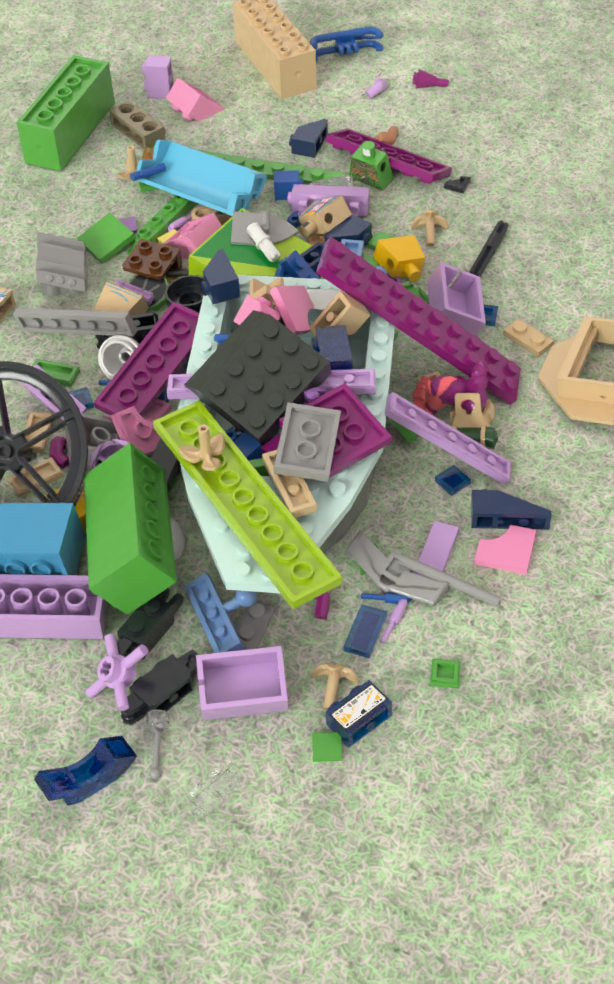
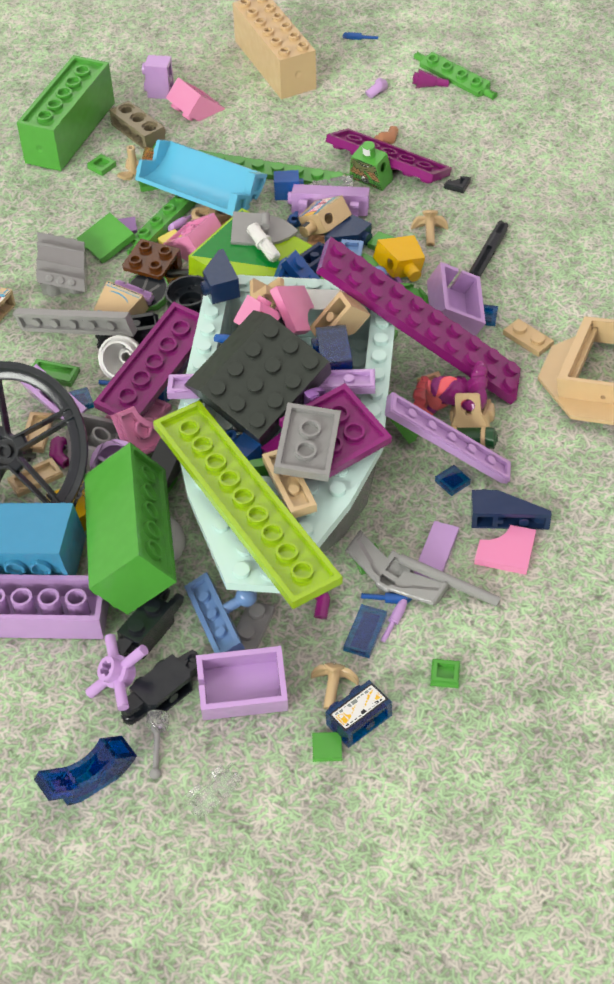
blue wheel [130,163,166,182] -> none
tan plant [179,424,225,471] -> none
dark blue slope [289,119,328,158] -> none
blue piece [309,26,383,62] -> none
none -> bright green tile [87,154,116,176]
none -> bright green plate [414,52,498,100]

